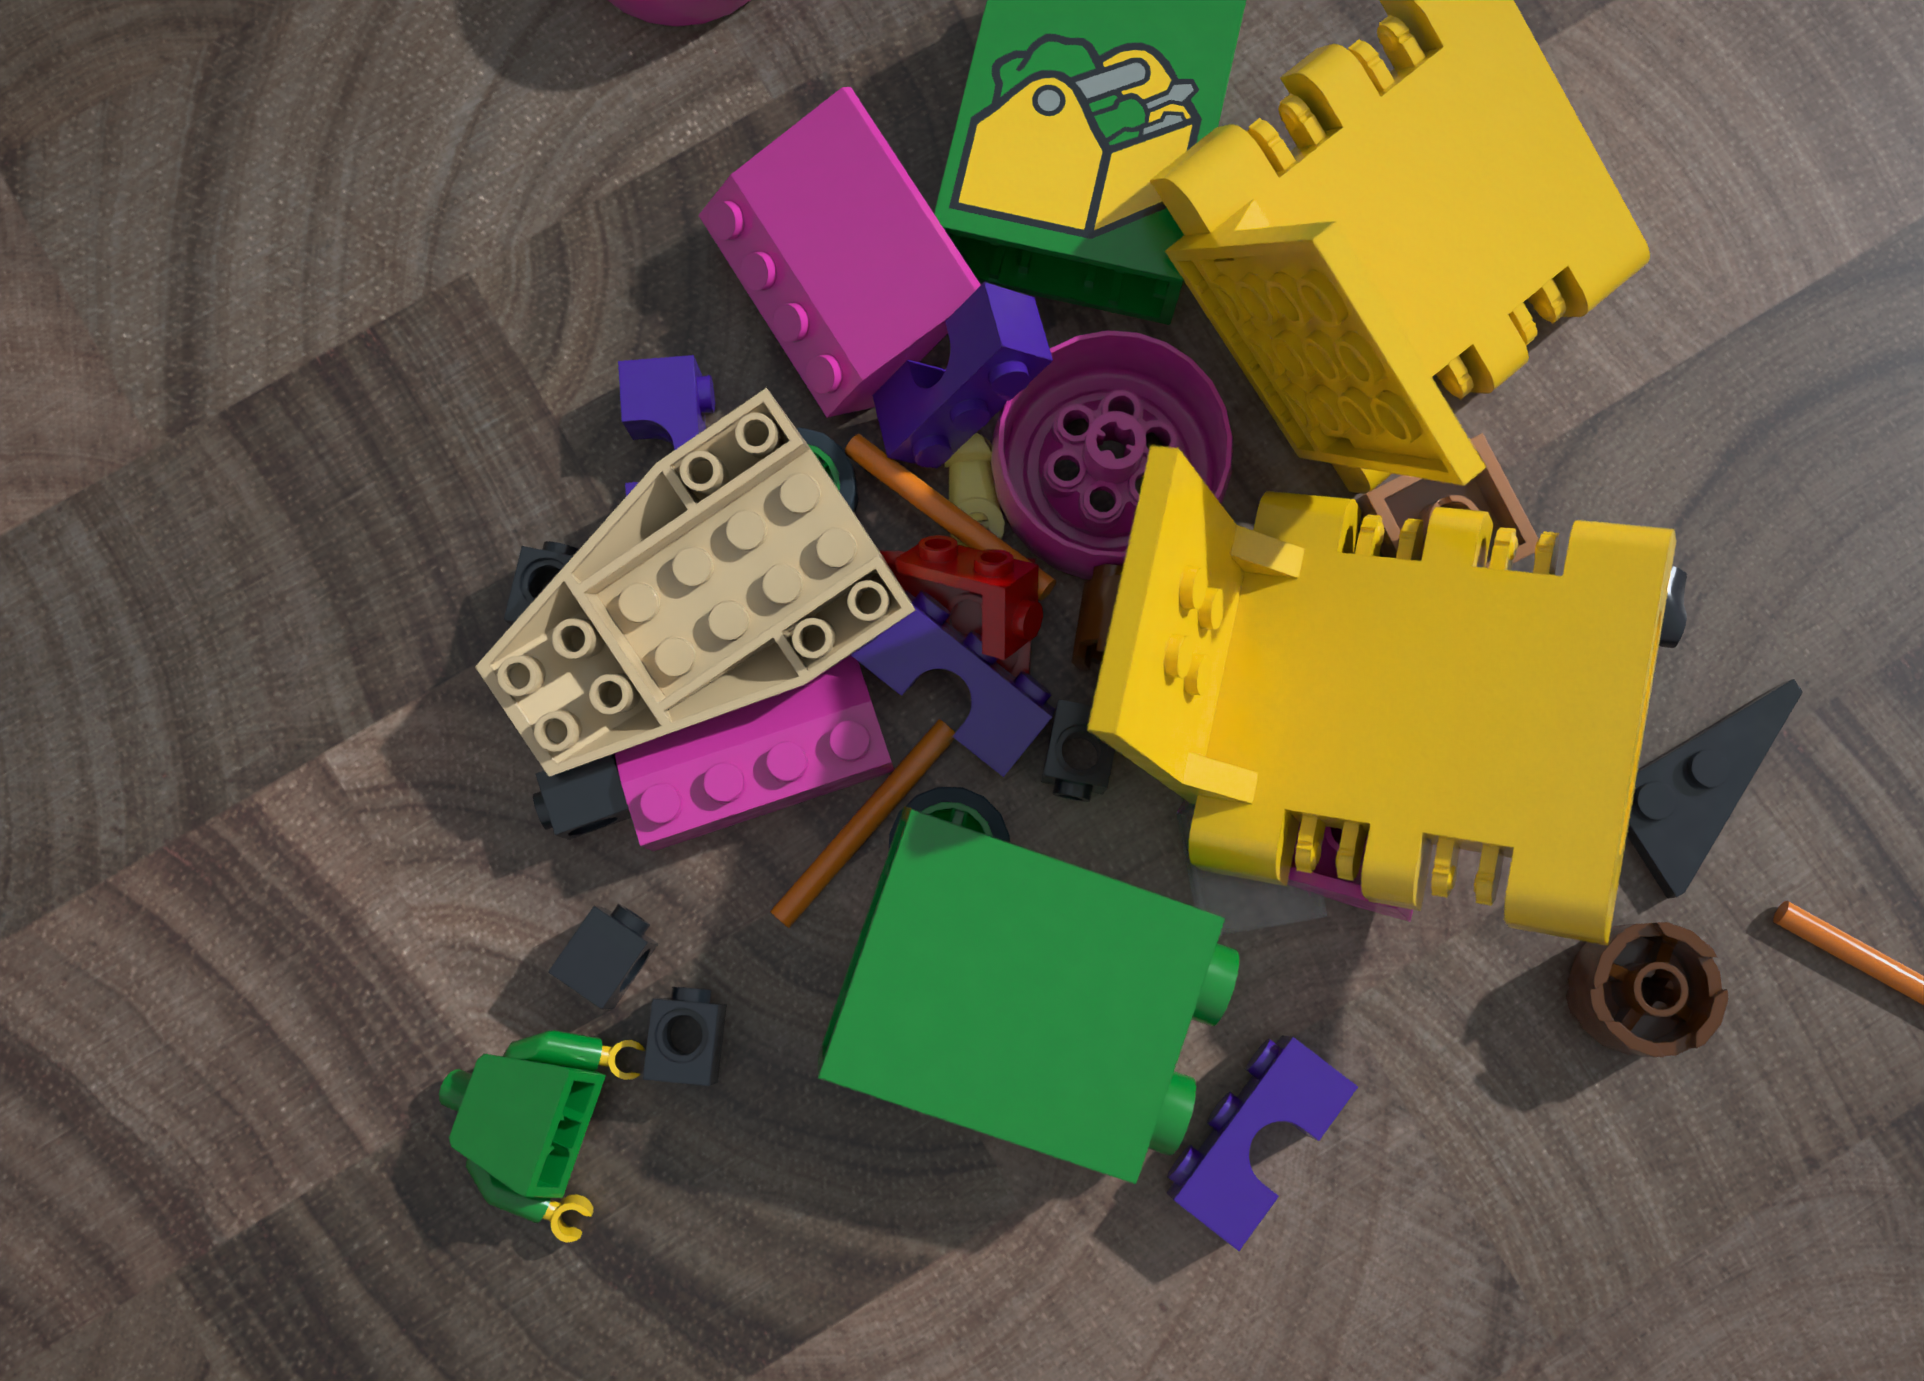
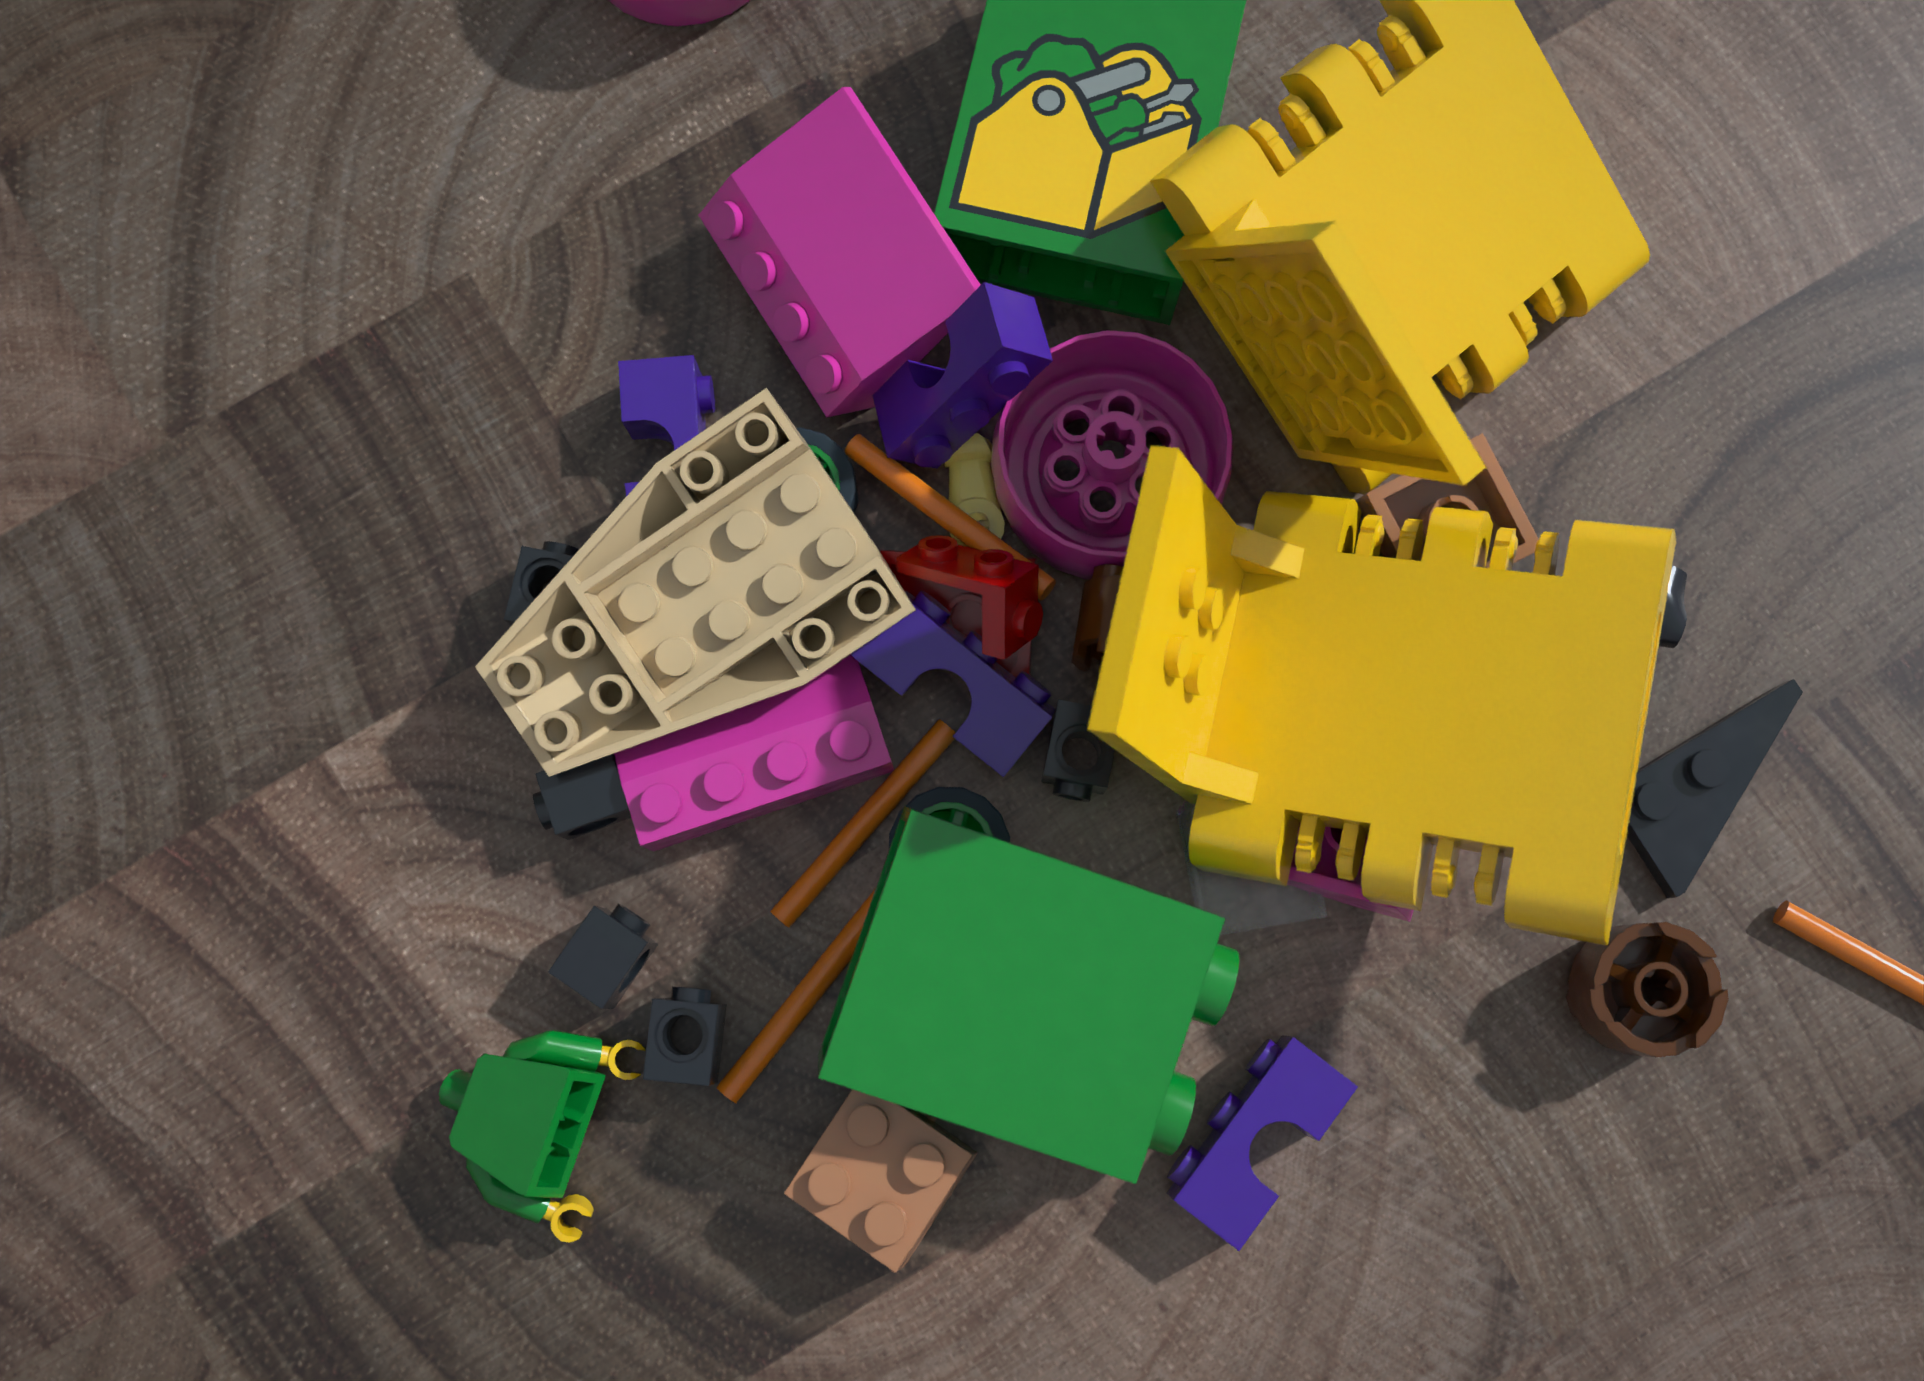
none -> orange bar [716,889,875,1104]
none -> nougat brick [784,1089,978,1273]

